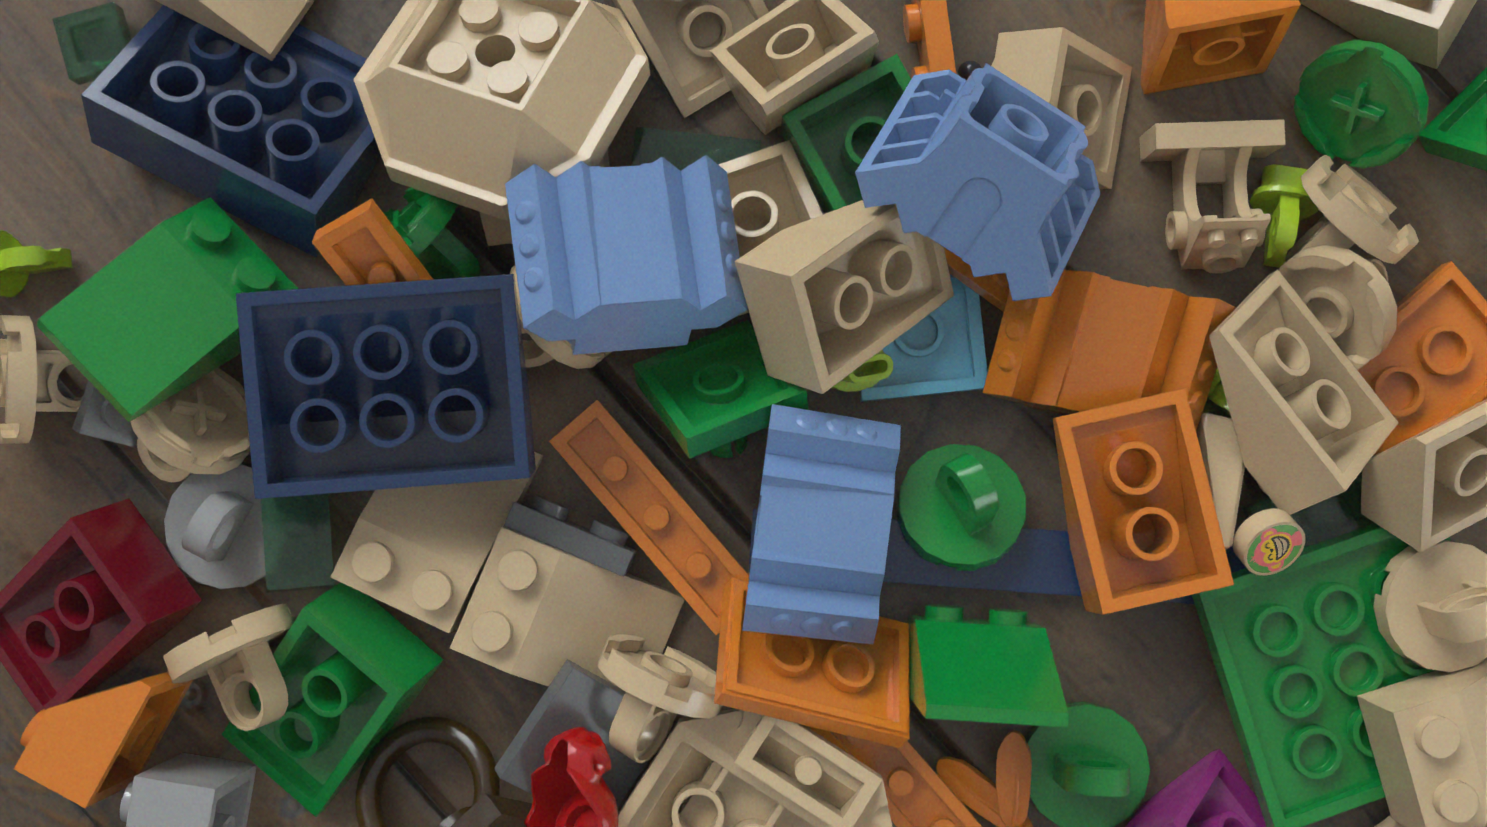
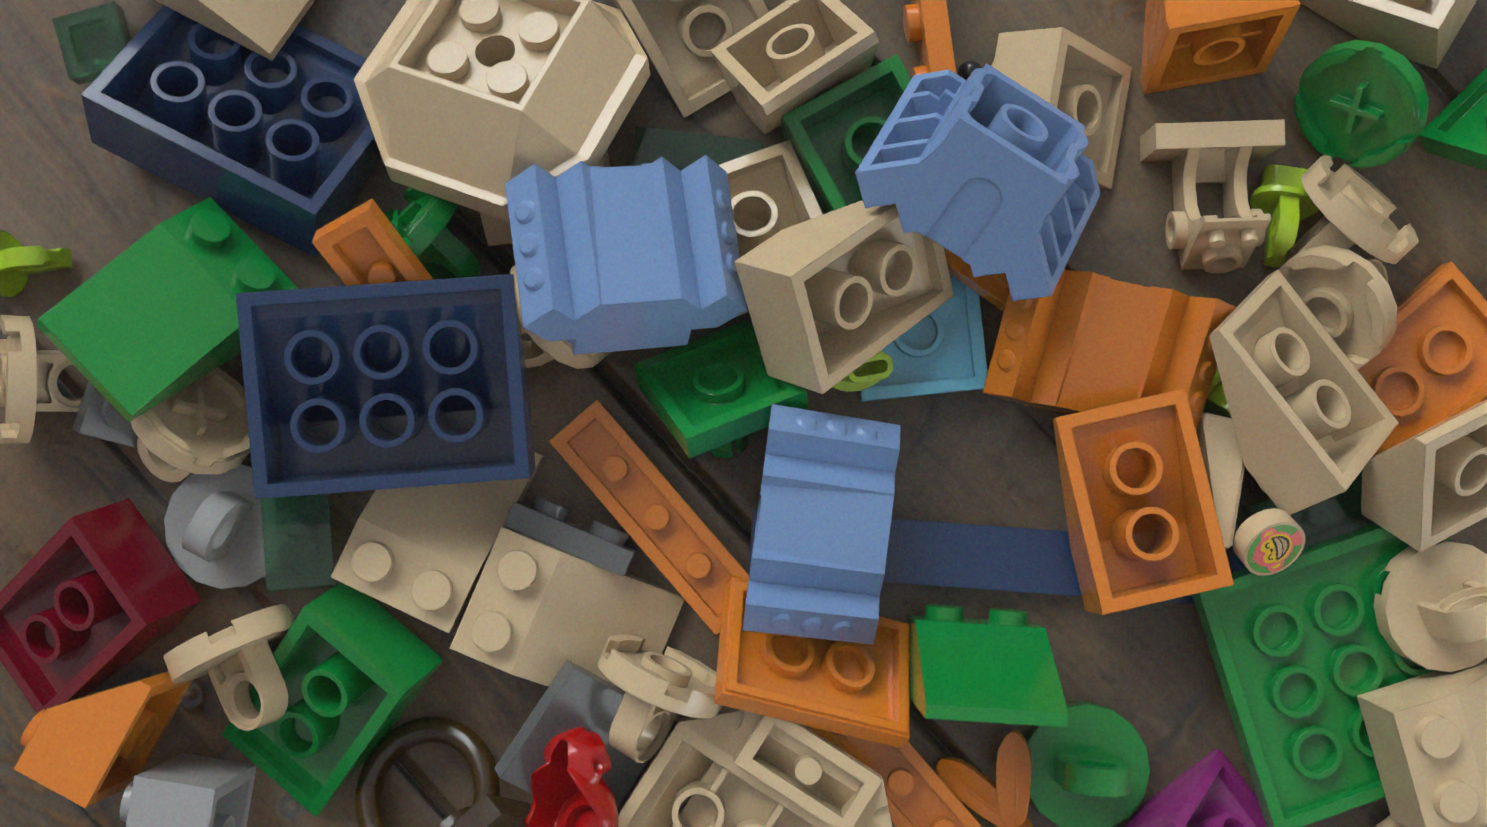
green tile [897,444,1026,571] -> none

